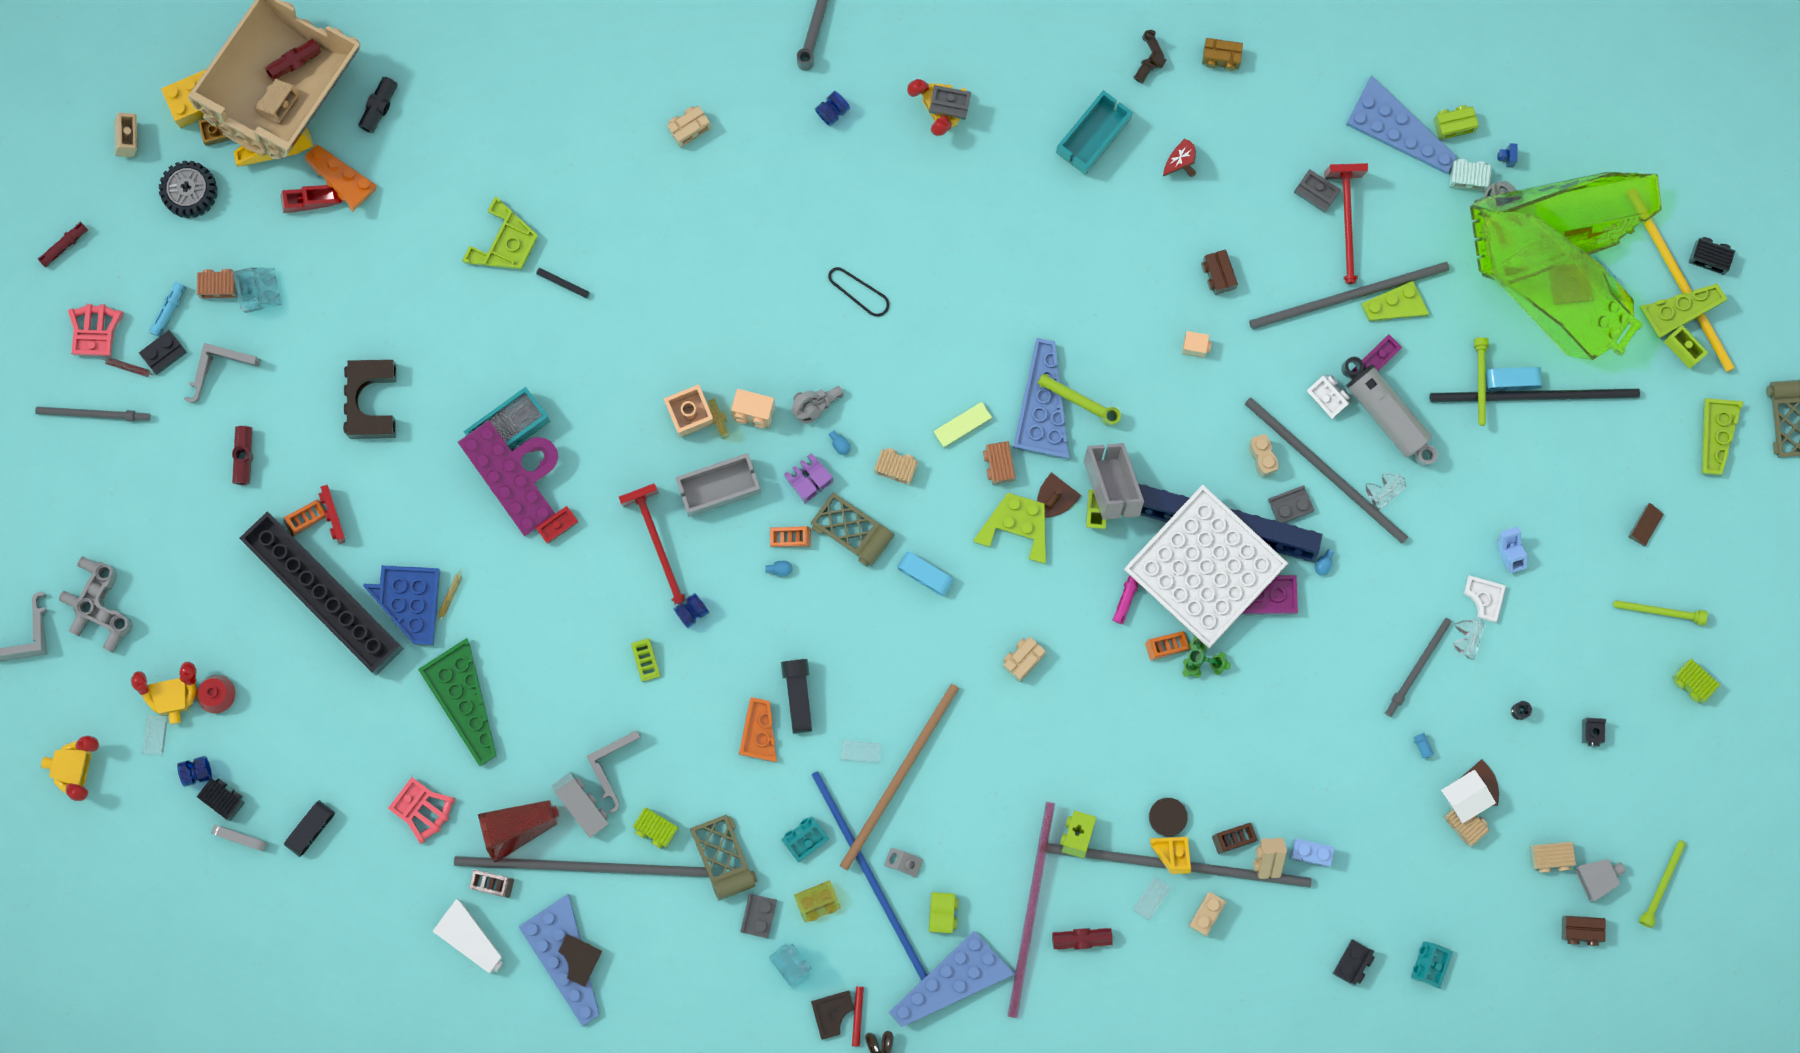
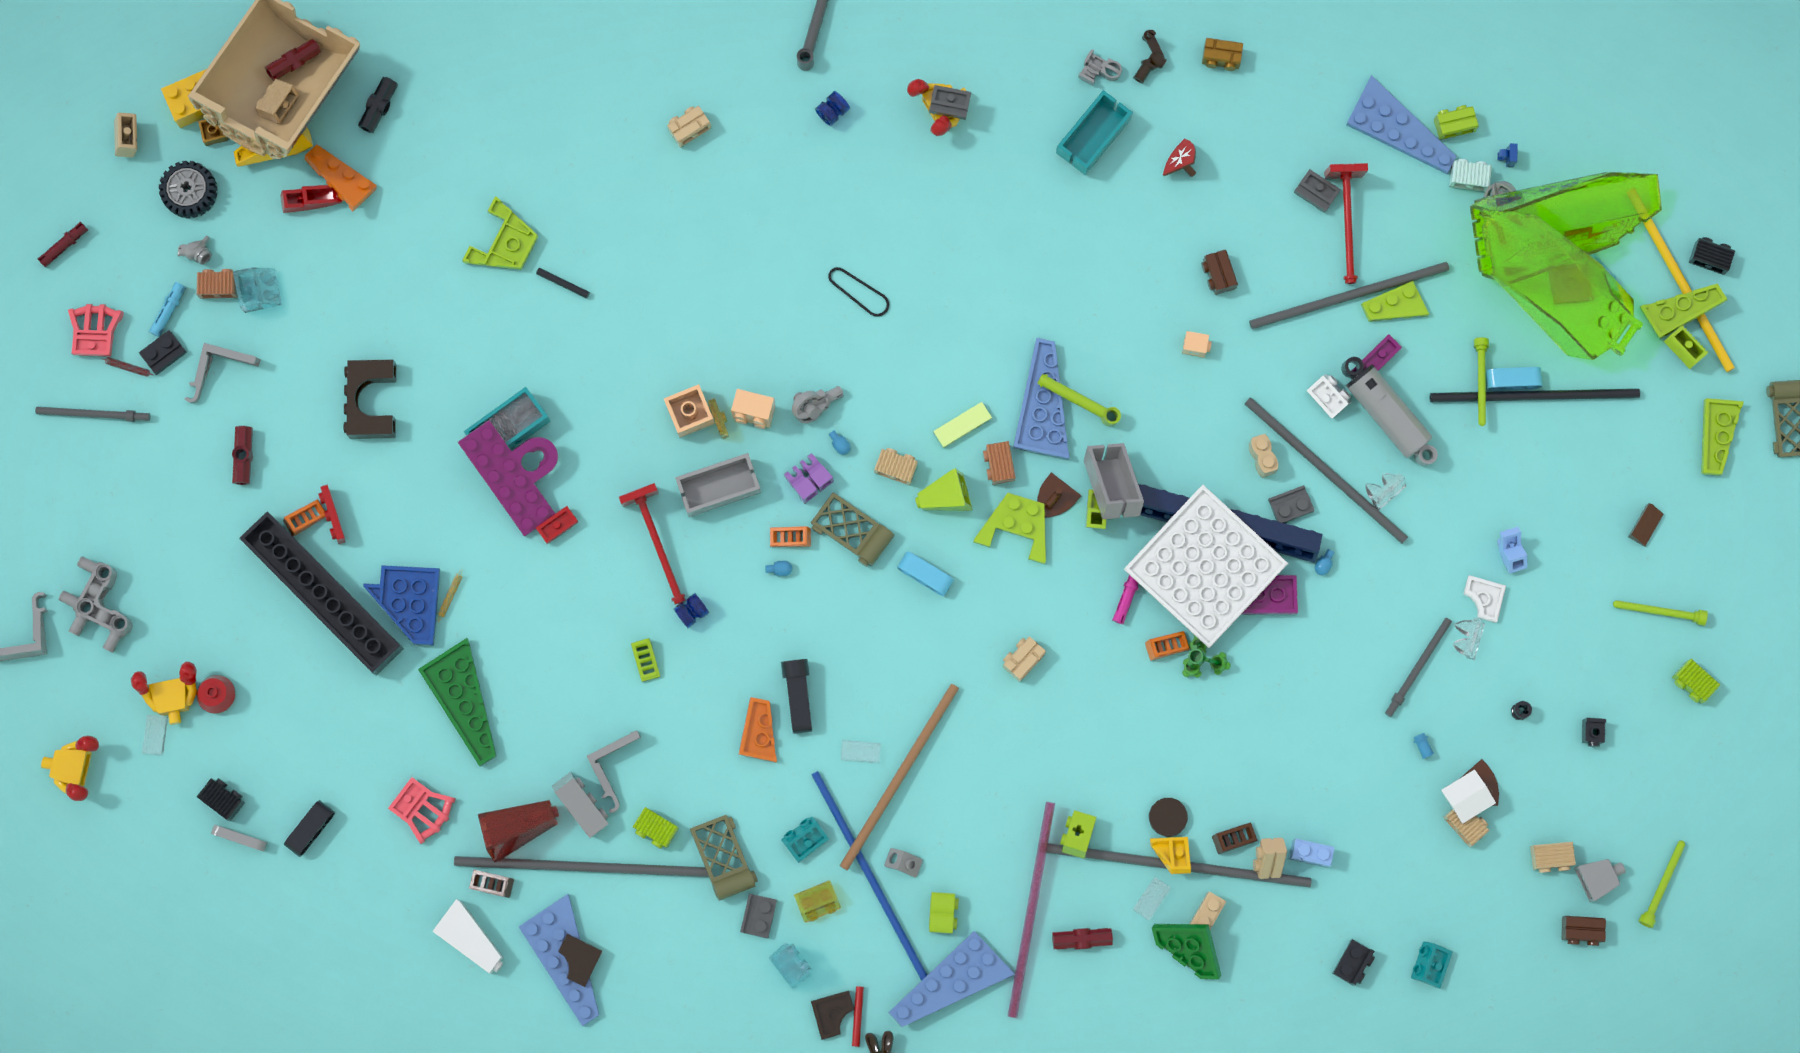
clear blue wheel [177,755,212,787] -> none
none -> light grey animal [177,236,212,265]
none -> lime slope [915,468,973,511]
none -> light grey piece [1078,50,1122,86]
none -> green plate [1152,924,1221,979]

